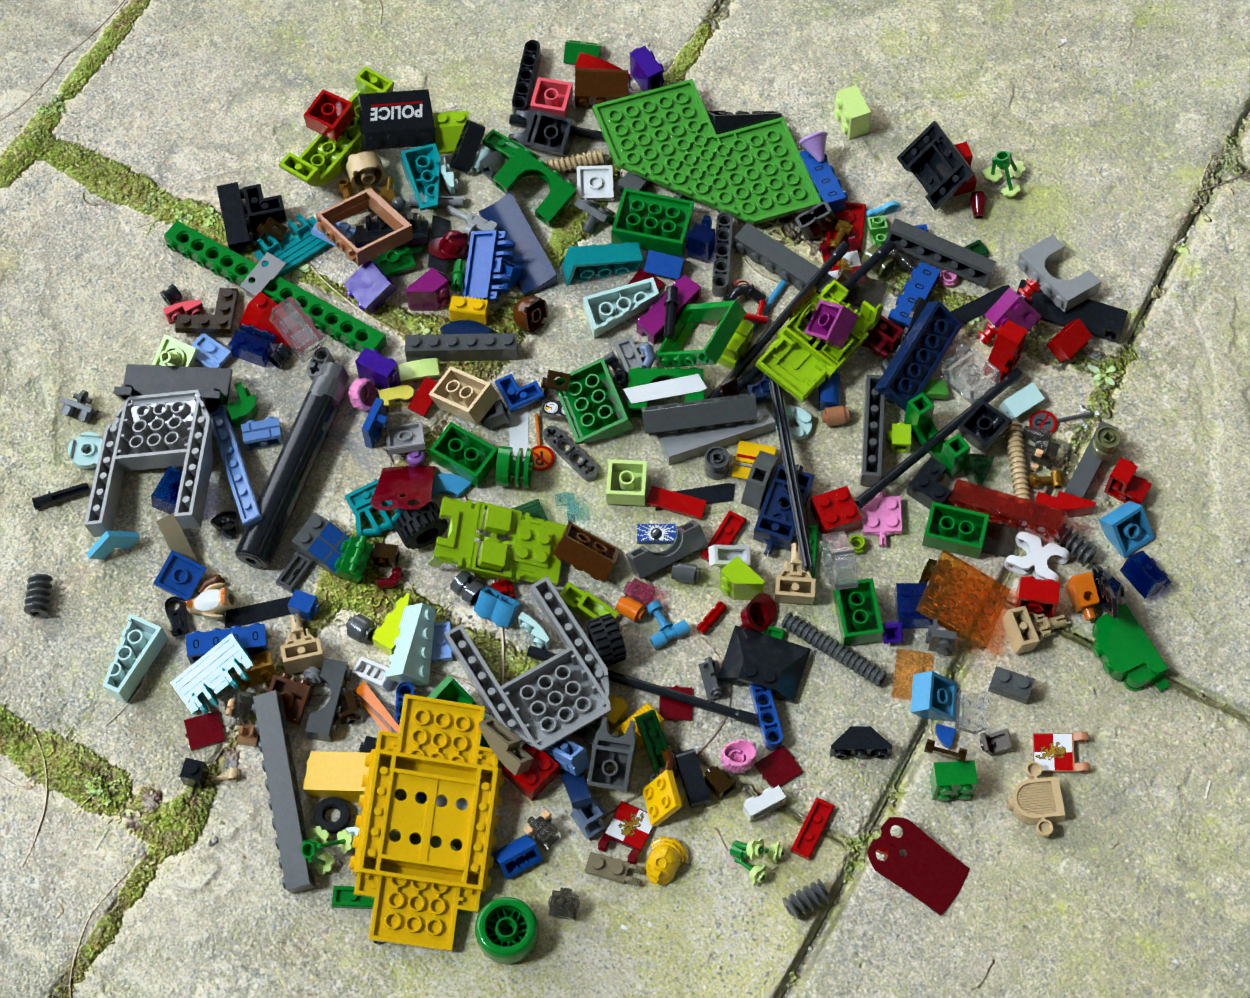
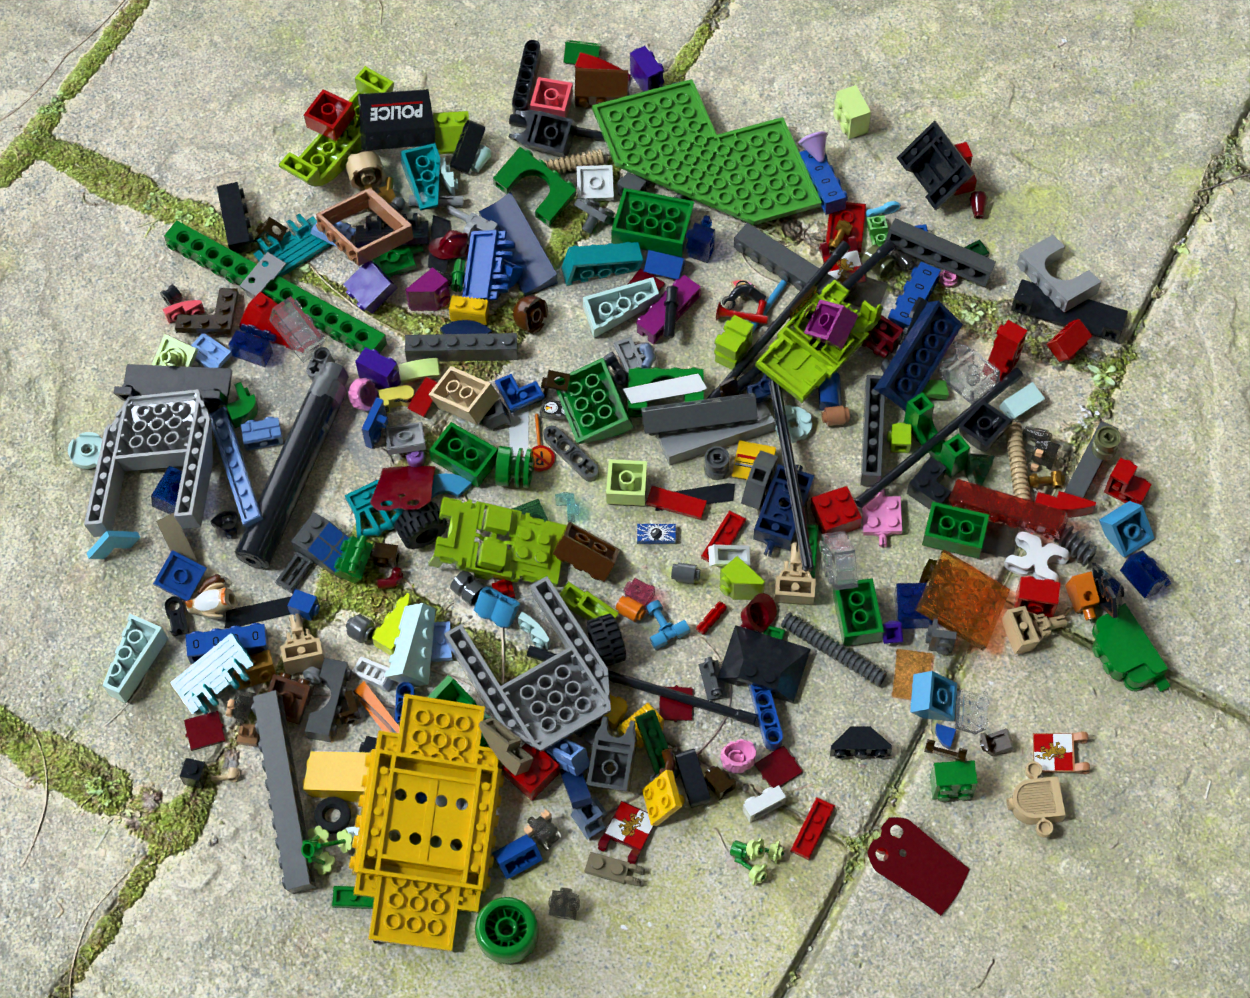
dark grey piece [23,574,53,618] -> none
black axle [32,483,90,510] -> none
dark grey hips [60,390,99,423] -> none
black brick [243,184,287,229] -> none
black wheel [267,343,293,369] -> none
pearl gold bar [337,178,354,201] -> none
dark grey brick [479,151,505,182] -> none
green tile [482,129,536,160] -> none
dark grey arch [626,520,708,579] -> none
yellow helmet [645,836,688,885] -> none
green window [655,300,747,368] -> none
black wedge [707,110,782,135] -> none
dark grey beam [712,212,733,297] -> none
dark grey piece [782,879,829,920] -> none
black brick [795,201,838,240] -> none
lime plate [847,535,866,554] -> none
black sticker [951,285,1010,324] -> none
magenta brick [978,278,1042,345] -> none
plant [982,151,1026,197] -> none
dark grey brick [988,666,1035,704] -> none
piece [1029,410,1092,436] -> none

